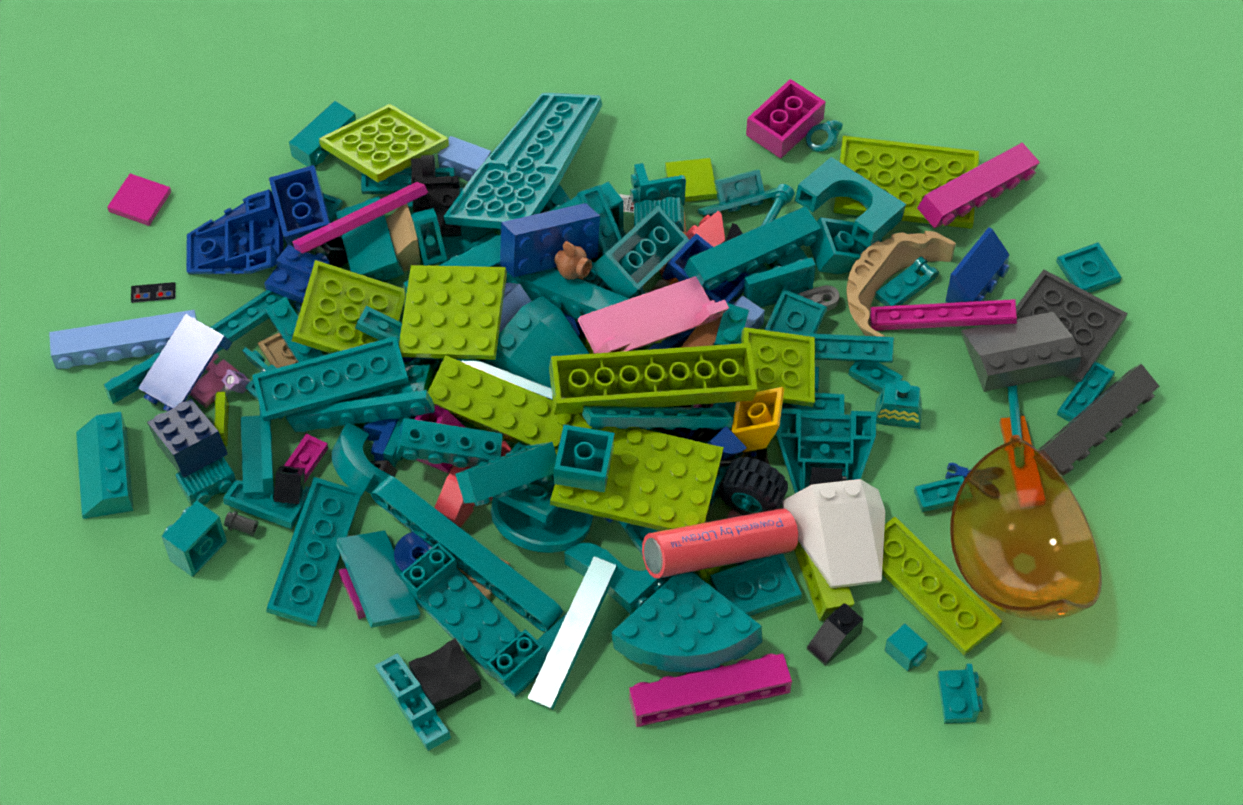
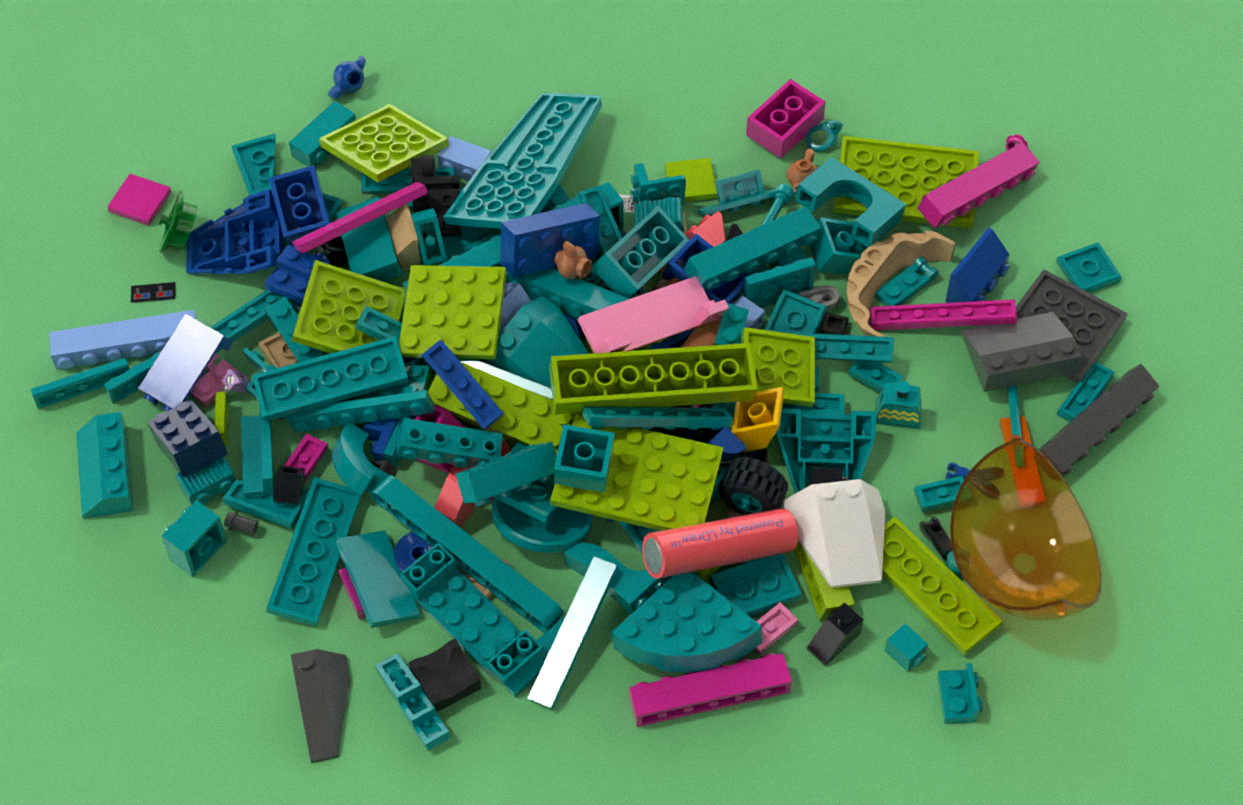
none -> teal tile [30,358,130,409]
none -> green wheel [158,190,198,253]
none -> teal wing [232,133,276,195]
none -> dark grey wedge [291,649,351,763]
none -> blue piece [328,56,366,99]
none -> blue plate [422,339,504,431]
none -> bright pink plate [754,602,798,655]
none -> nougat piece [786,149,818,195]
none -> pearl dark grey tile [820,312,849,335]
none -> black piece [919,516,969,580]
none -> dark pink plate [1006,134,1028,150]

